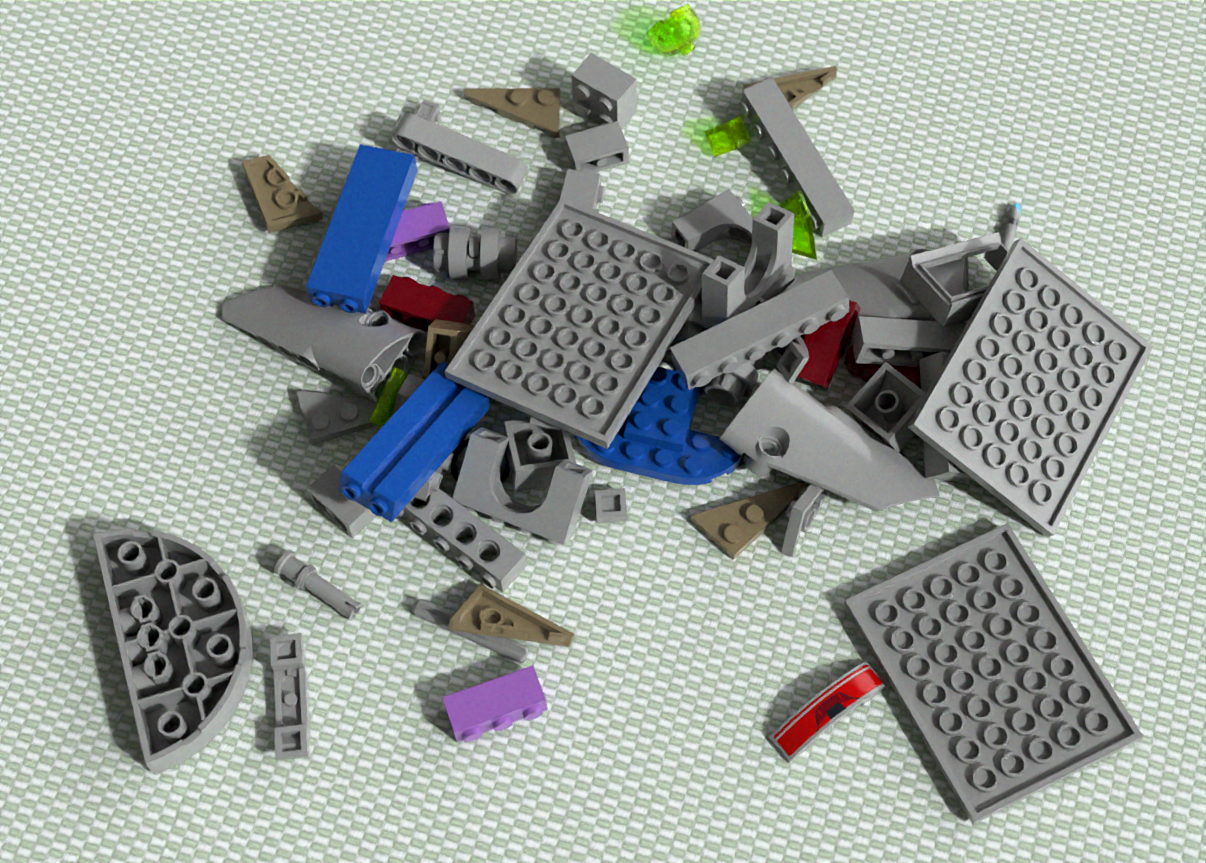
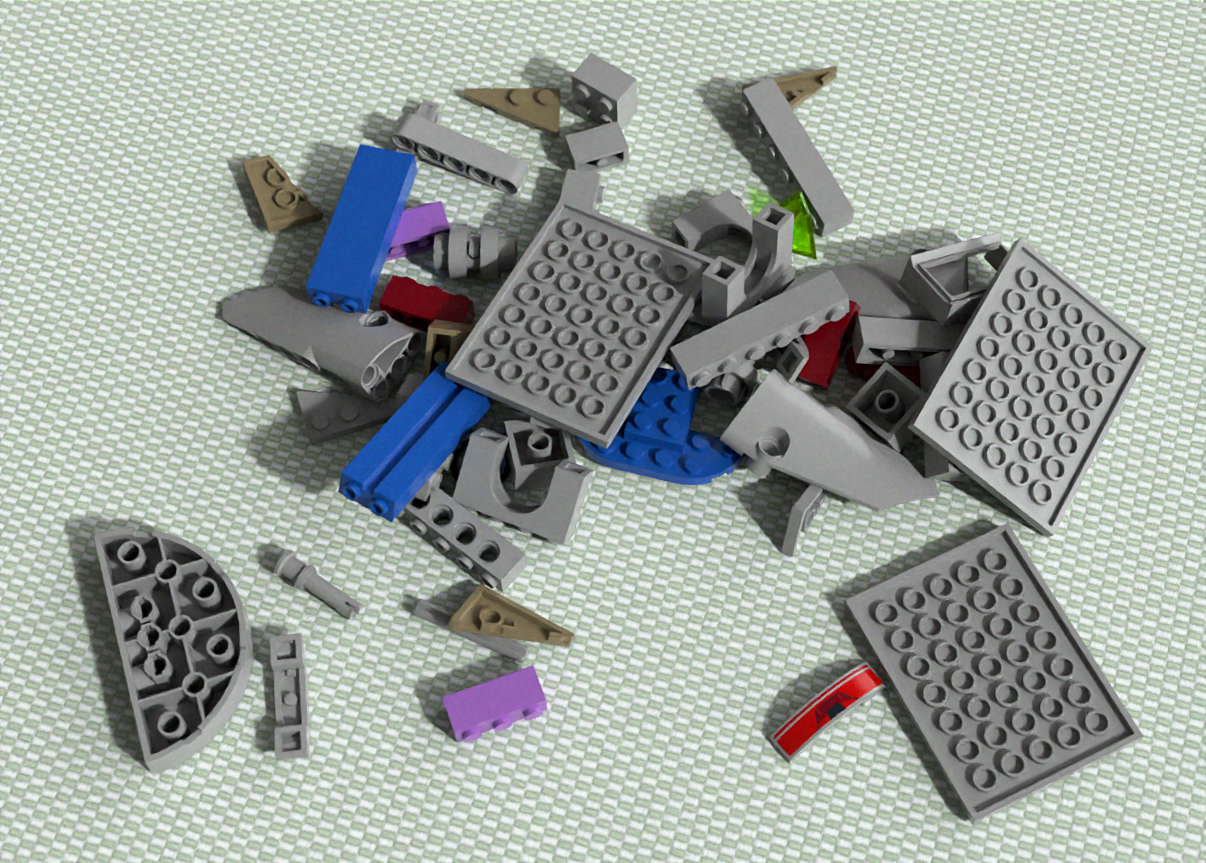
light grey brick [307,464,377,538] -> none
clear neon green piece [368,367,408,428] -> none
light grey plate [595,488,628,523] -> none
clear neon green cylinder [646,4,701,57] -> none
dark tan wing [691,481,806,560] -> none
clear neon green panel [704,115,750,157] -> none
light grey piece [1001,203,1021,250] -> none

